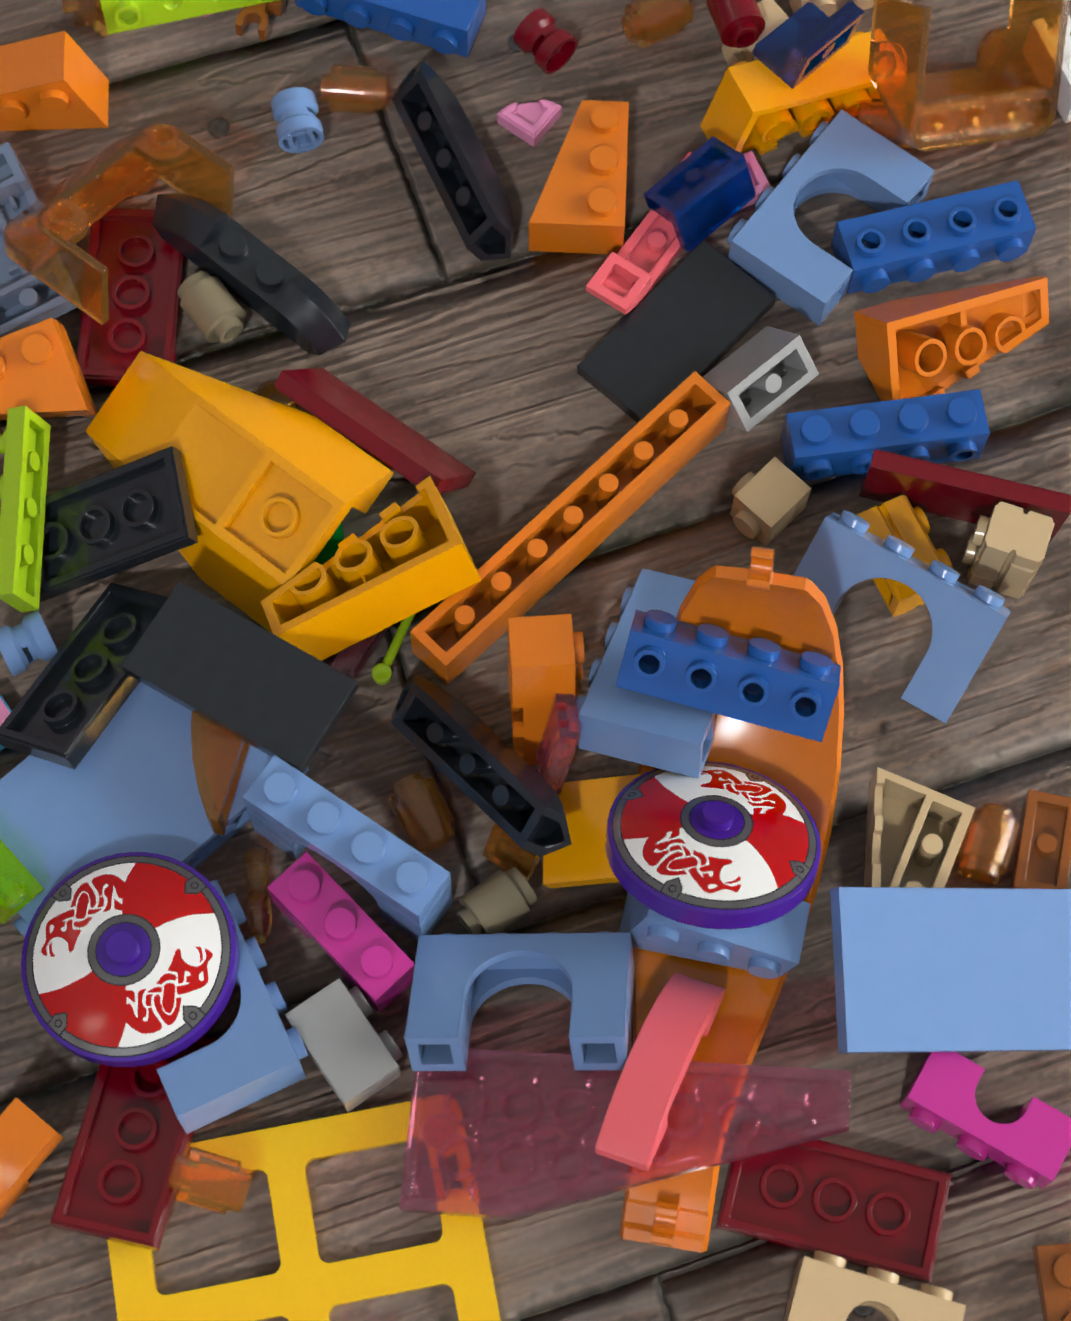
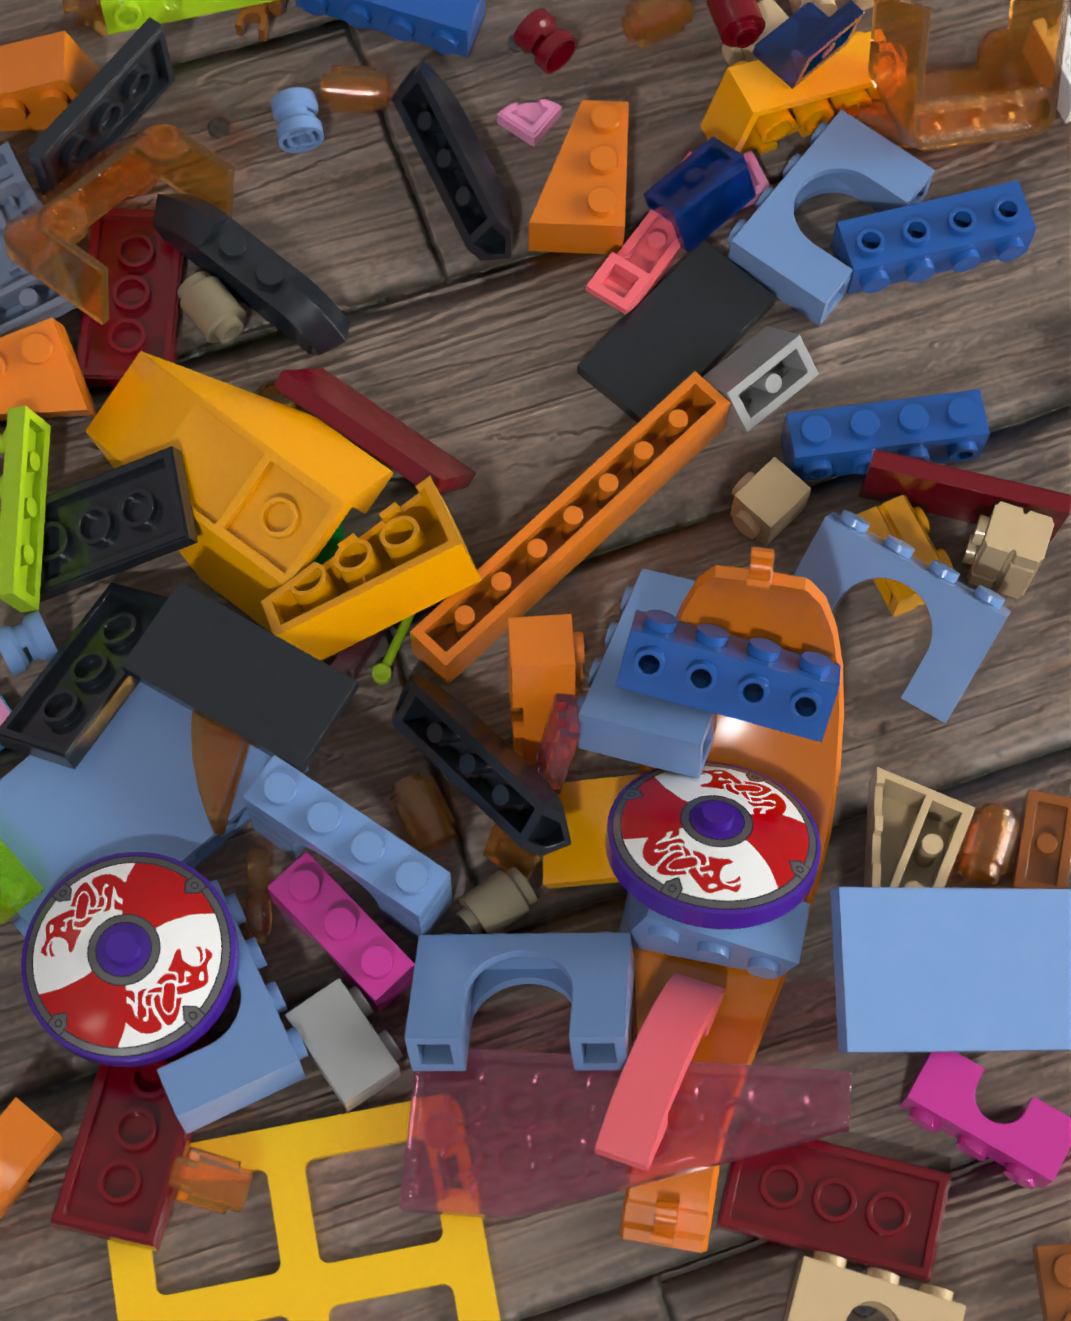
orange wedge [854,276,1049,401] -> none
none -> black tile [27,17,175,209]

